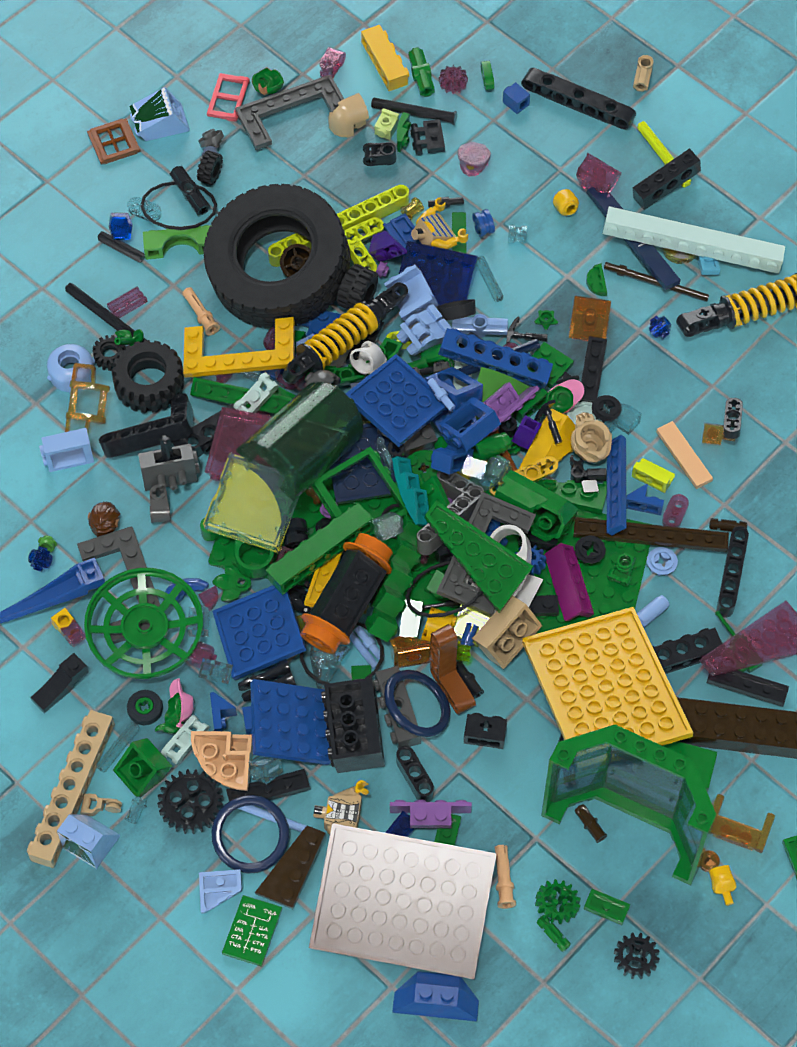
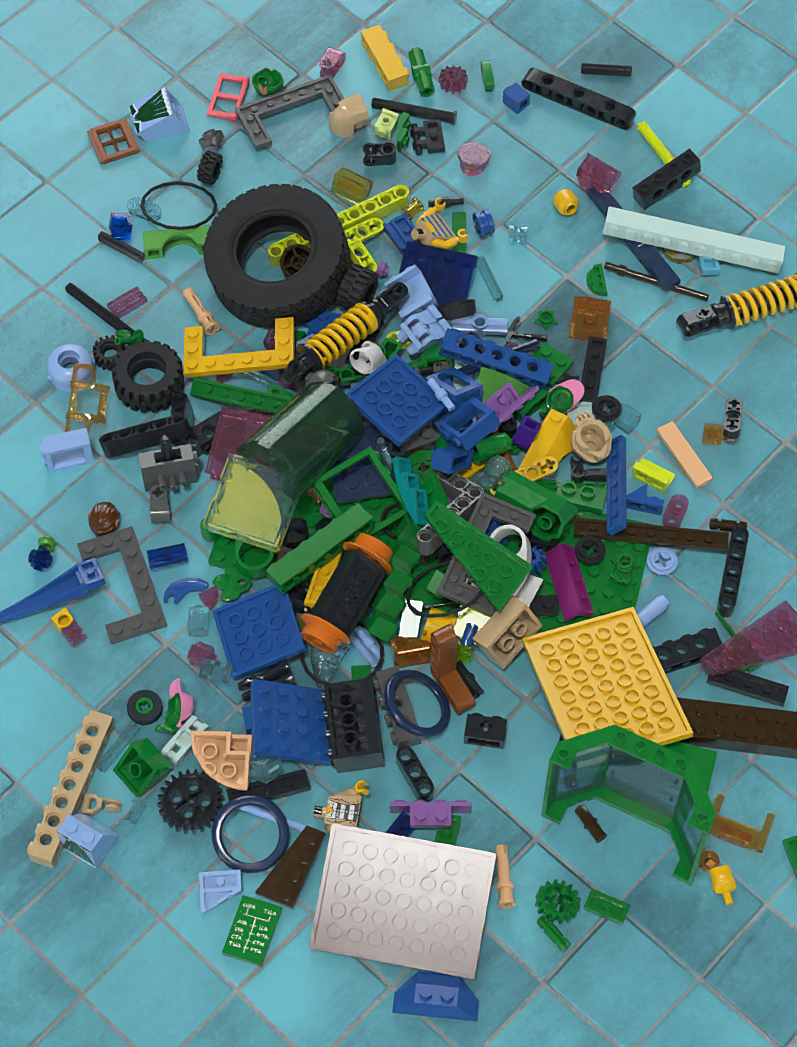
black slope [30,653,89,713] -> none
green dish [84,568,203,679] -> none
black piece [169,166,210,215] -> none
blue slope [210,692,237,731] -> none
light aqua plate [233,372,279,421] -> none
dark purple slope [368,231,407,262] -> none
clear light blue brick [373,512,404,541] -> none
clear light blue panel [459,456,488,482] -> none
black piece [534,400,562,444] -> none
white sticker [582,480,599,492] -> none
black gear [614,933,660,979] -> none
tan piece [633,55,653,92] -> none
clear blue gear [649,315,671,339] -> none
none -> clear blue brick [147,543,189,571]
none -> clear yellow brick [330,167,373,204]
none -> black axle [581,63,632,76]

